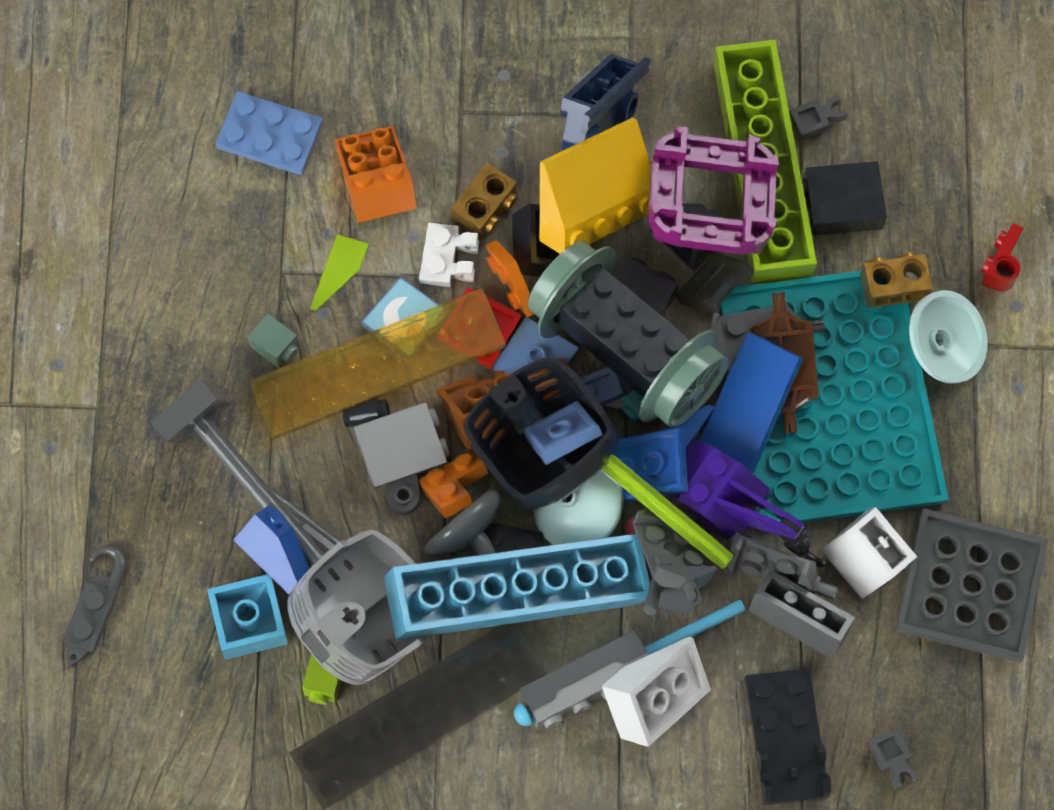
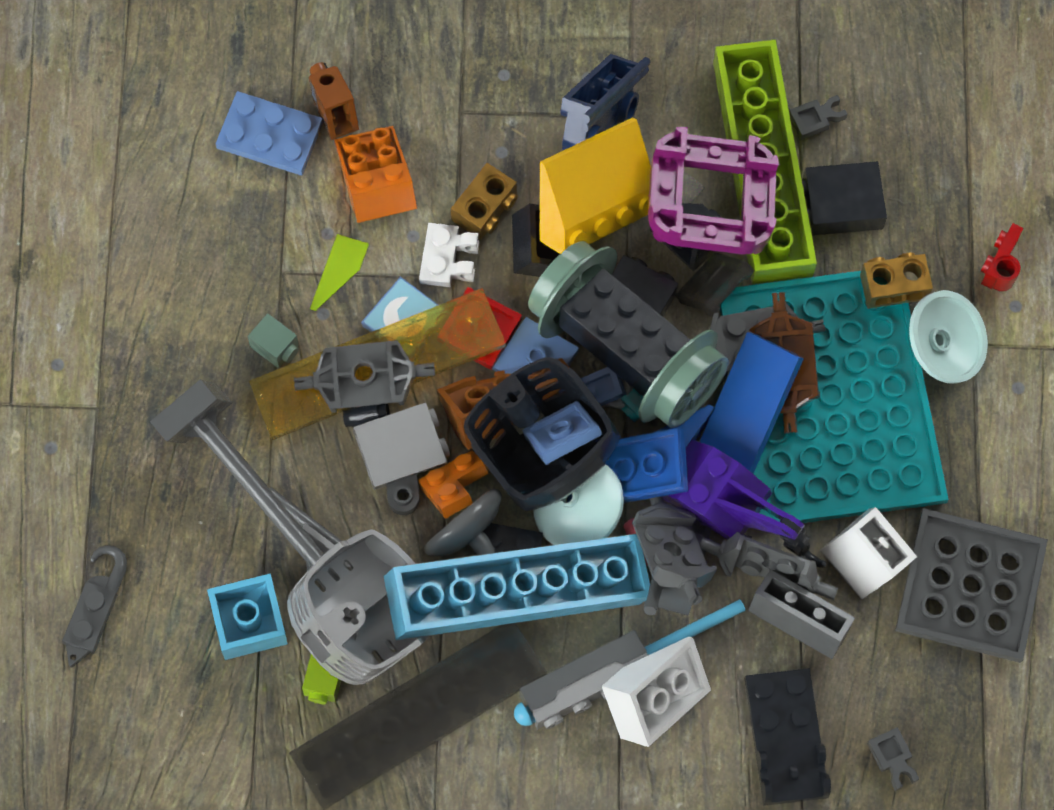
slope [234,505,316,594] -> none
orange plate [486,240,534,318] -> none
lime axle [602,455,734,569] -> none
none -> dark grey plate [294,340,435,413]
none -> dark orange torso [308,62,359,140]

